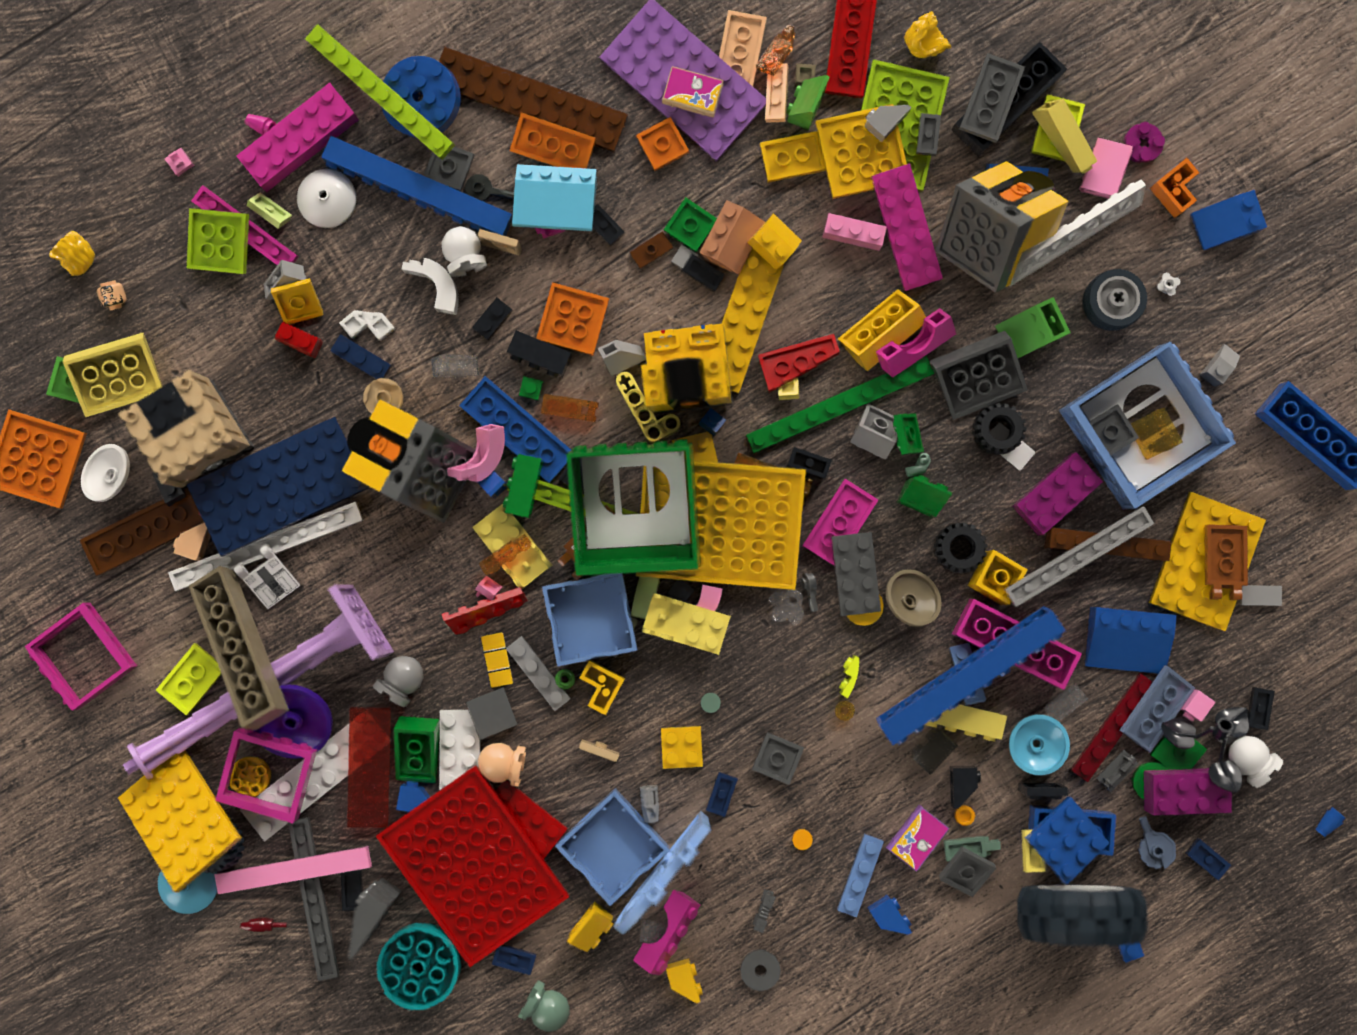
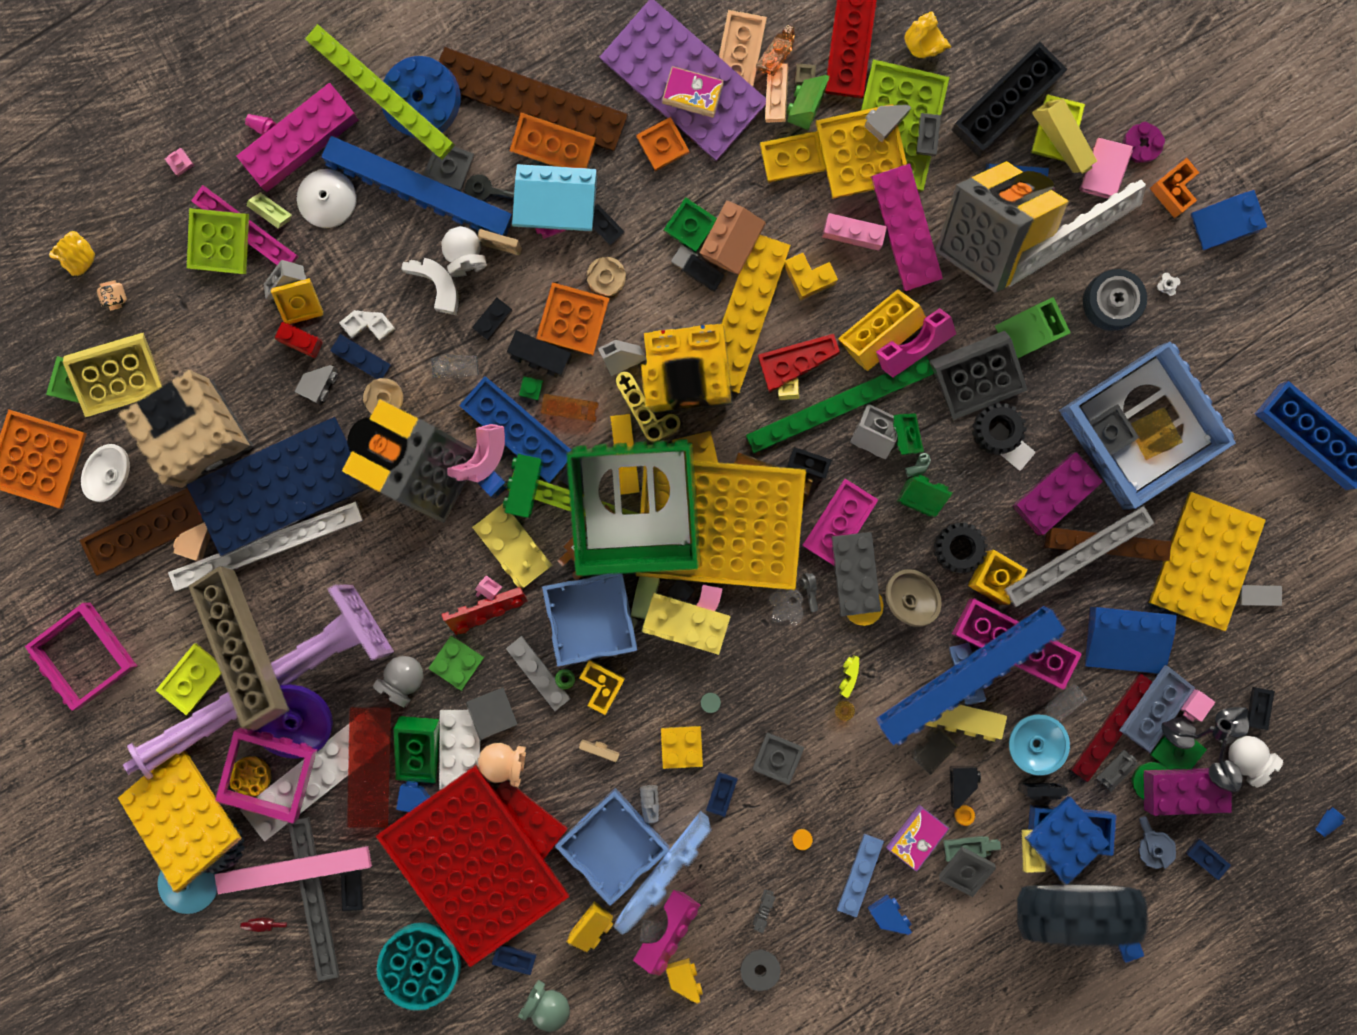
black plate [152,472,187,507] -> none
white flag [234,544,300,609] -> none
dark grey slope [349,877,402,960] -> none
clear orange hinge [479,534,532,576] -> none
yellow sticker [481,632,513,688] -> none
reddish brown plate [630,231,673,270] -> none
blue plate [698,408,726,436] -> none
yellow slope [747,213,802,270] -> none
dark grey plate [959,53,1025,143] -> none
light grey slope [1200,344,1240,387] -> none
dark orange tile [1205,525,1248,600] -> none
none -> light grey slope [295,365,338,404]
none -> bright green plate [428,635,485,691]
none -> tan tile [587,257,626,297]
none -> yellow tile [610,414,640,495]
none -> yellow brick [784,253,838,301]

